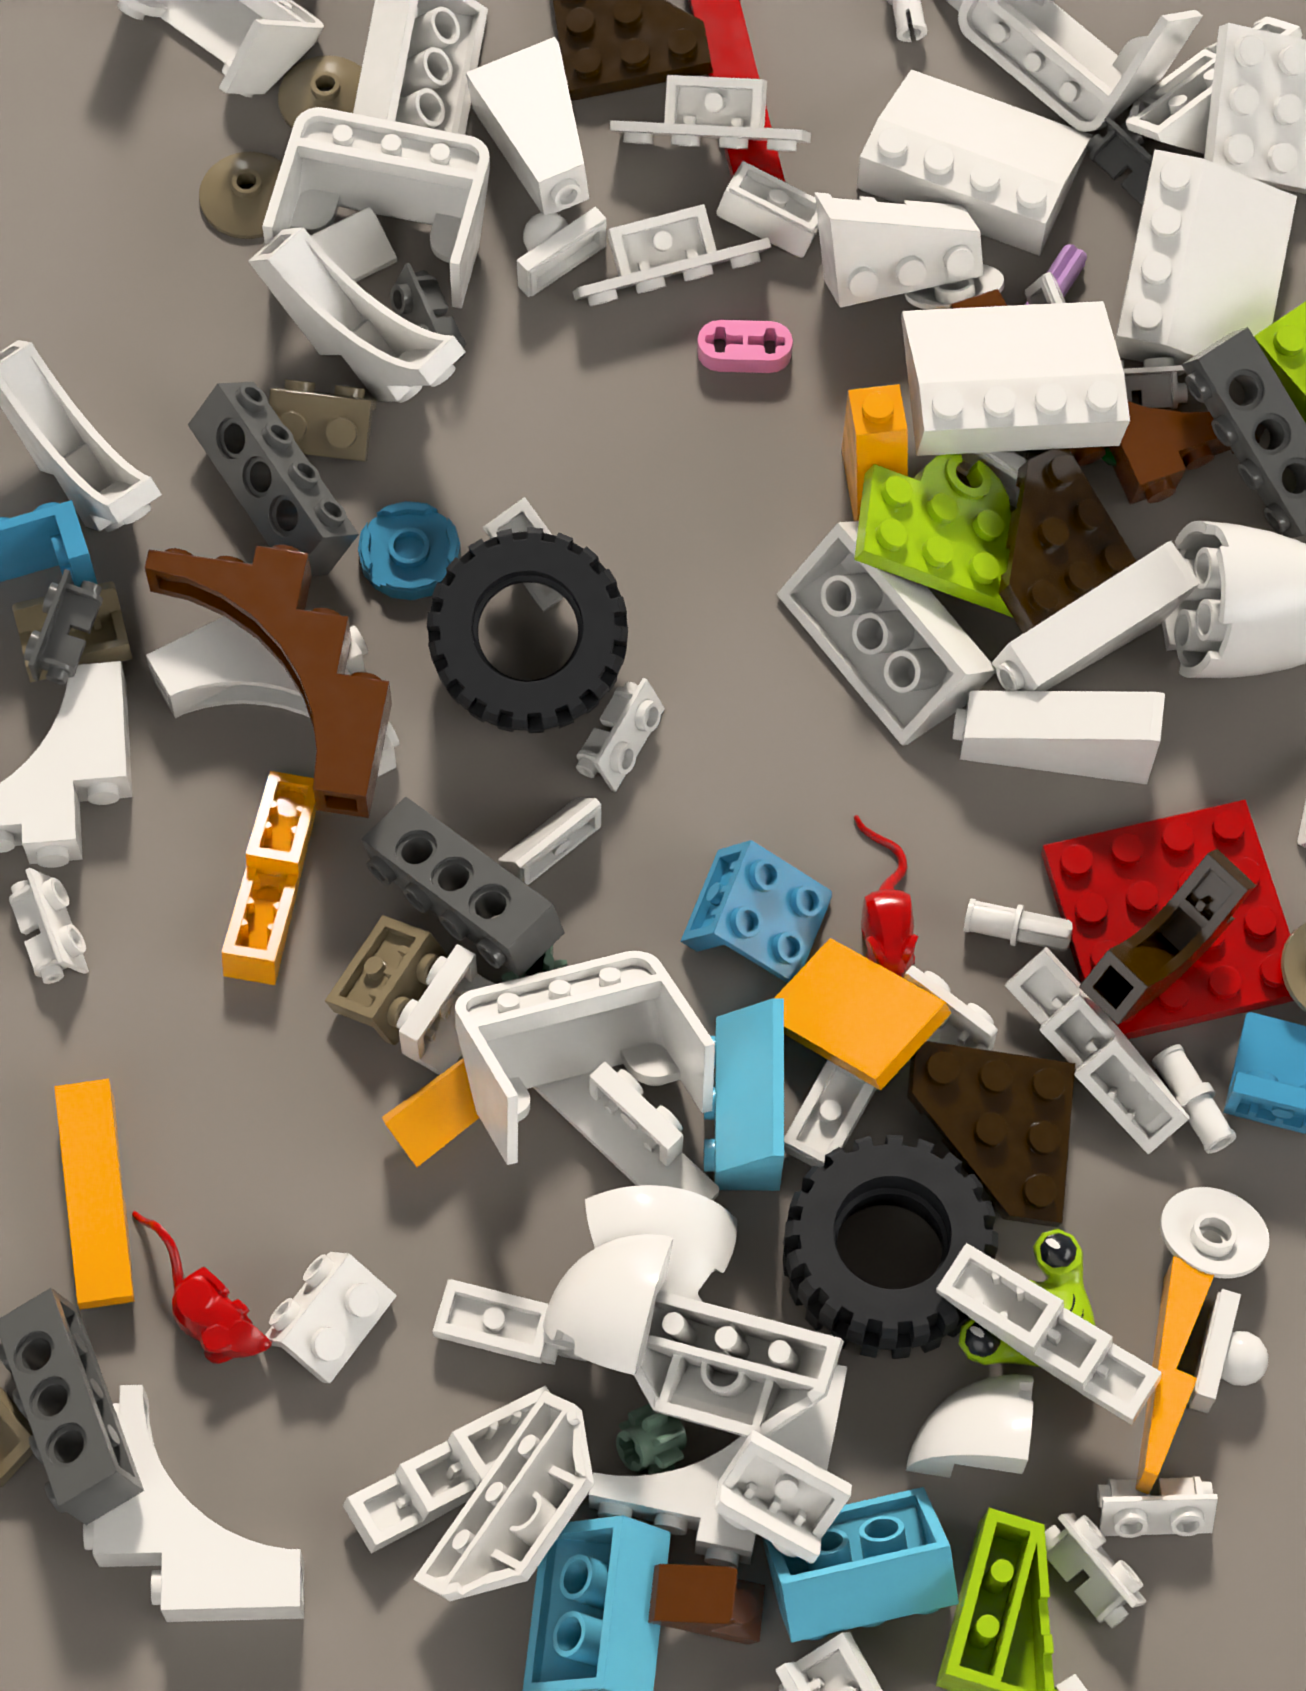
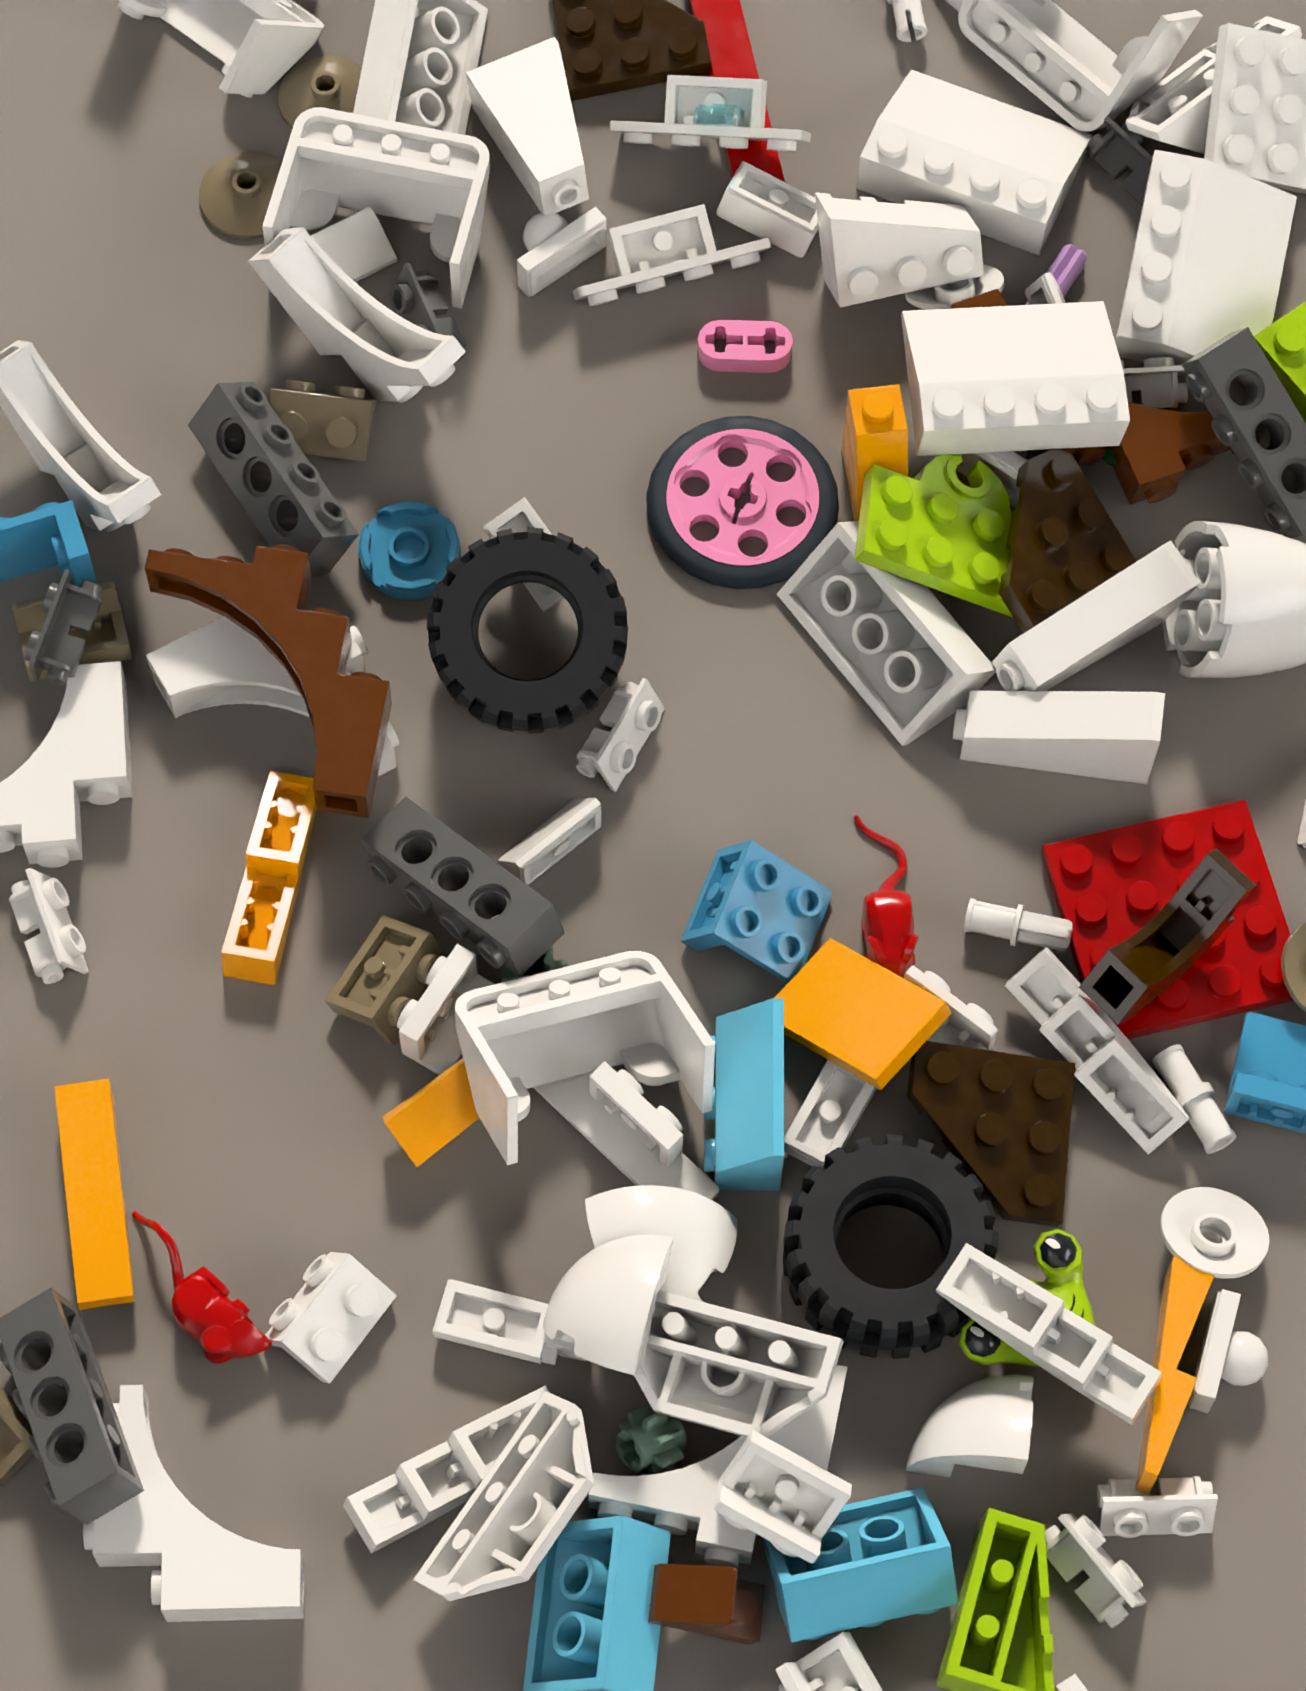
none -> wedge [646,416,839,589]
none -> clear light blue tile [694,104,745,127]

